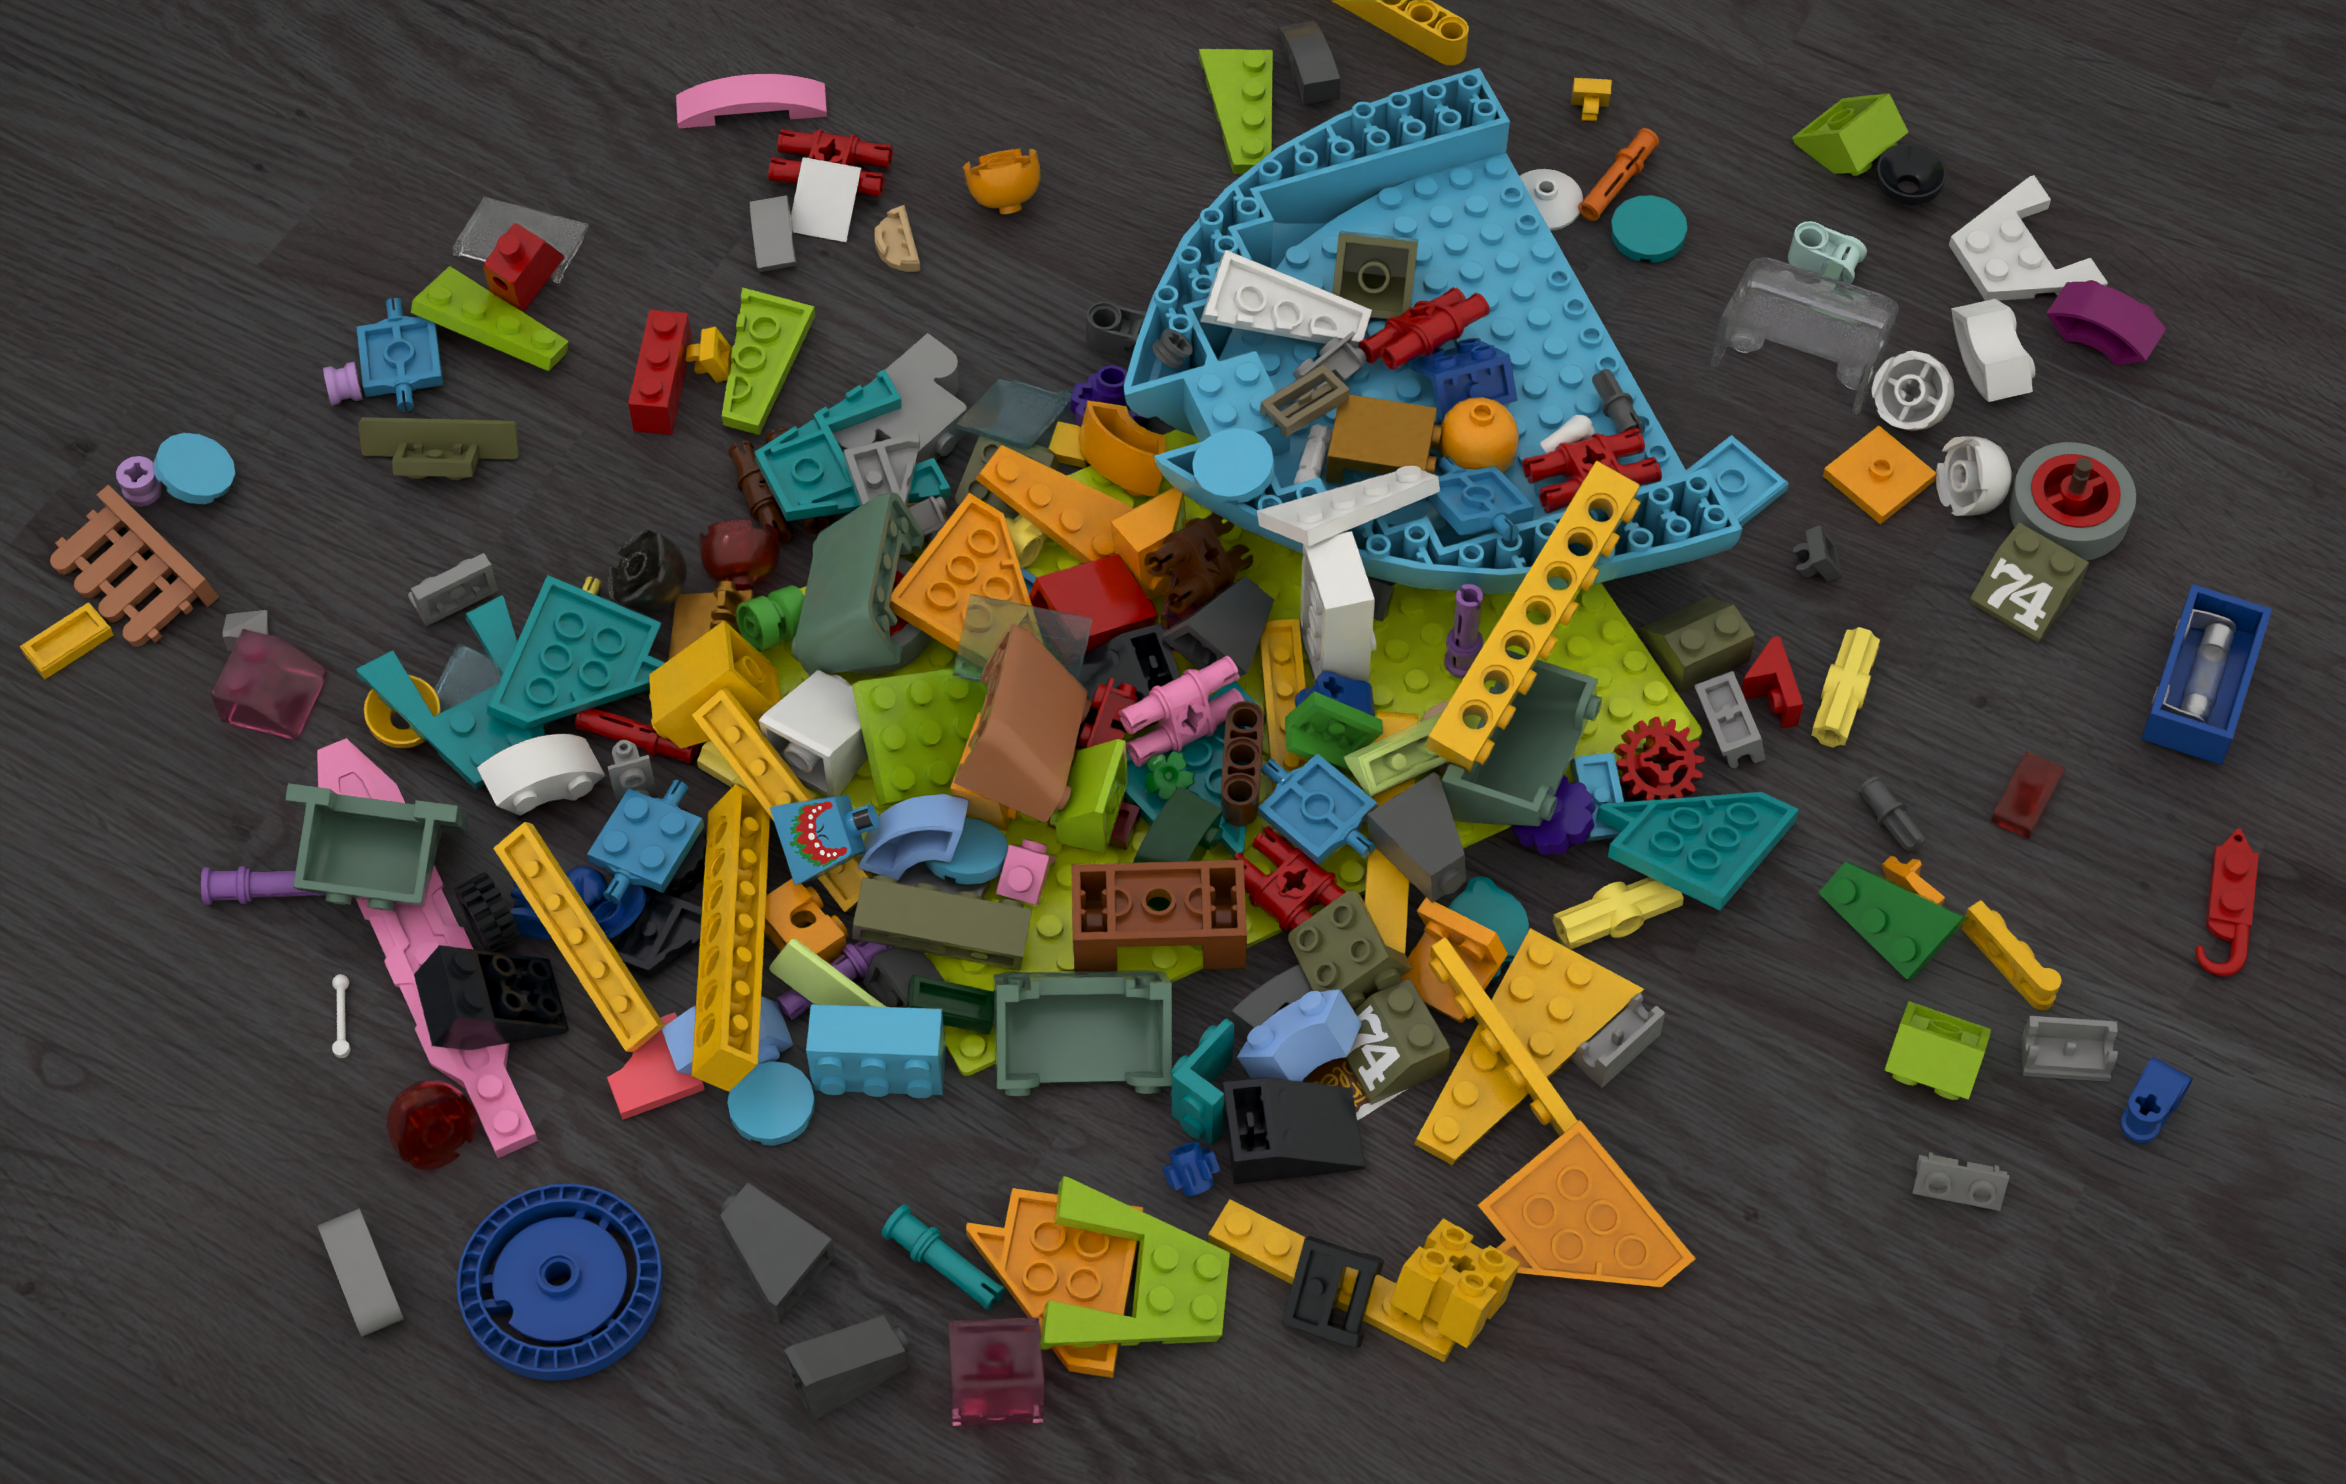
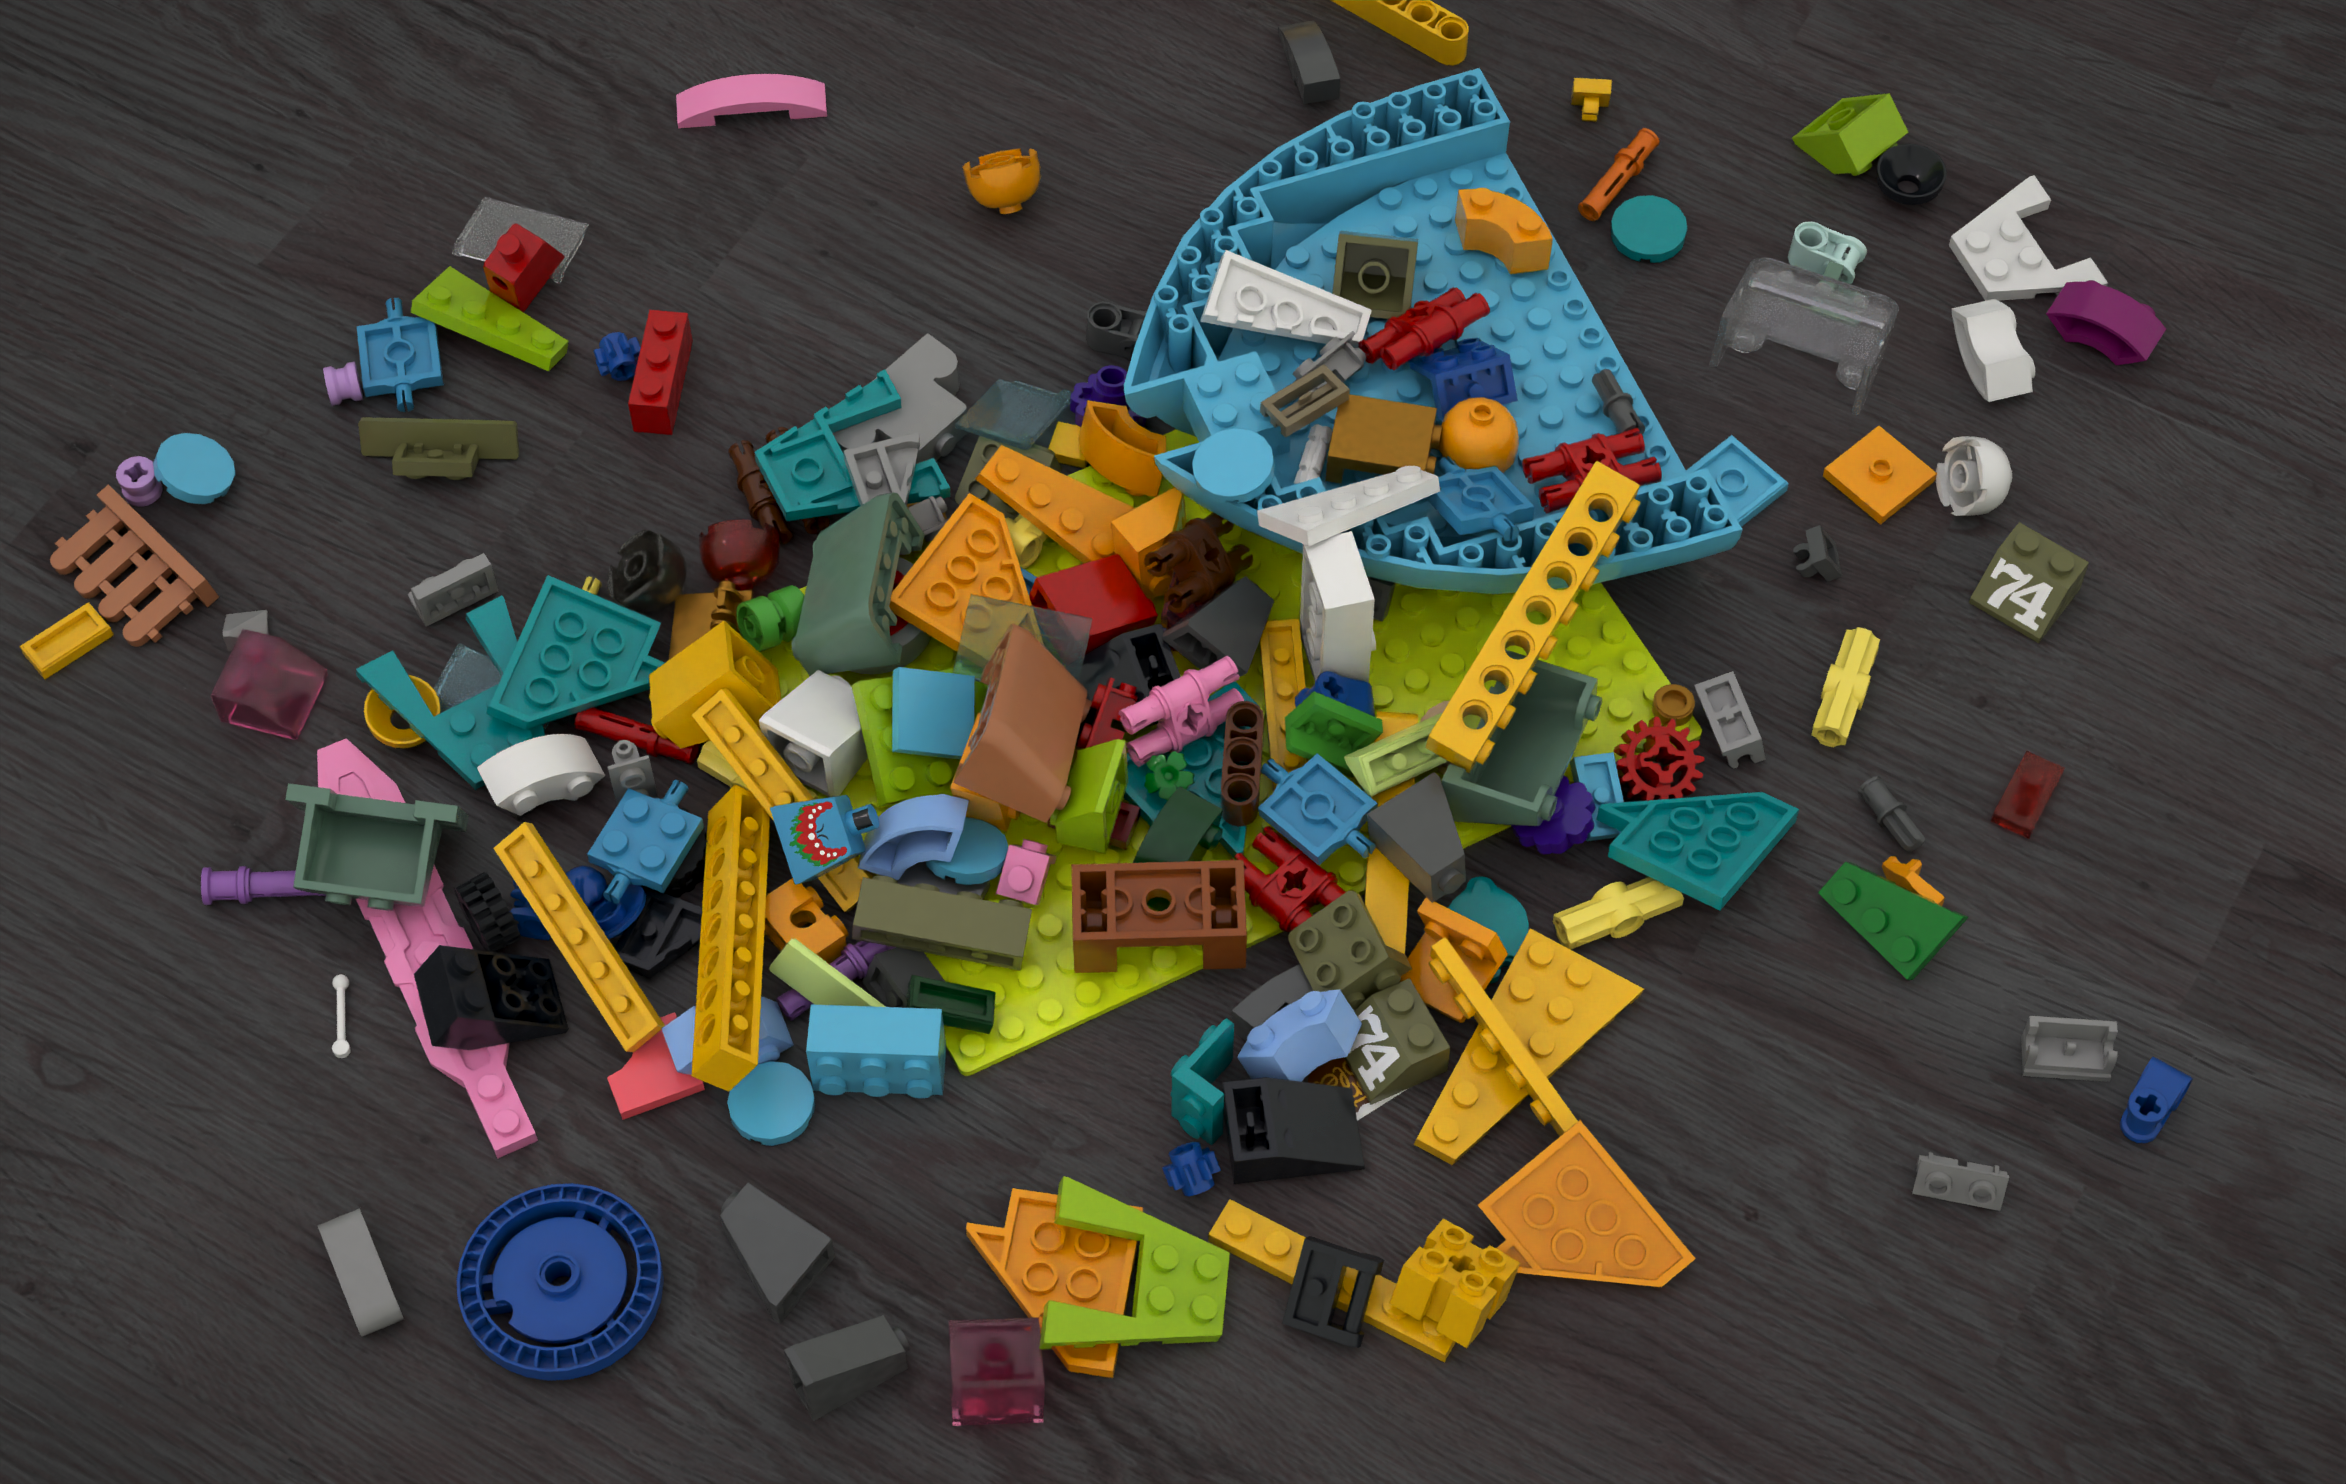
clear red cylinder [386,1080,478,1170] -> none
yellow tile [685,326,732,383] -> none
lime wing [722,287,816,435] -> none
light grey slope [750,195,797,272] -> none
red pin [768,129,893,197] -> none
white sticker [791,157,861,242] -> none
tan tile [875,205,921,272] -> none
teal pin [881,1204,1005,1311] -> none
sand green windscreen [993,970,1172,1096] -> none
dark grey bush [1152,329,1193,369] -> none
lime wing [1199,49,1273,174] -> none
medium lavender pin [1444,584,1483,678] -> none
white dish [1520,169,1583,231] -> none
white arm [1540,415,1595,453] -> none
light grey hinge [1570,993,1665,1088] -> none
olive slope [1638,597,1755,693] -> none
red slope [1741,636,1803,729] -> none
white cylinder [1872,351,1955,431] -> none
lime slope [1884,1001,1992,1100] -> none
yellow plate [1961,900,2062,1011] -> none
wheel [2009,442,2136,561] -> none
blue piece [2141,584,2272,765] -> none
red plate [2196,828,2259,977] -> none
none -> blue gear [593,332,641,381]
none -> medium azure tile [892,667,975,759]
none -> light orange brick [1455,188,1553,274]
none -> pearl gold tile [1652,684,1695,727]

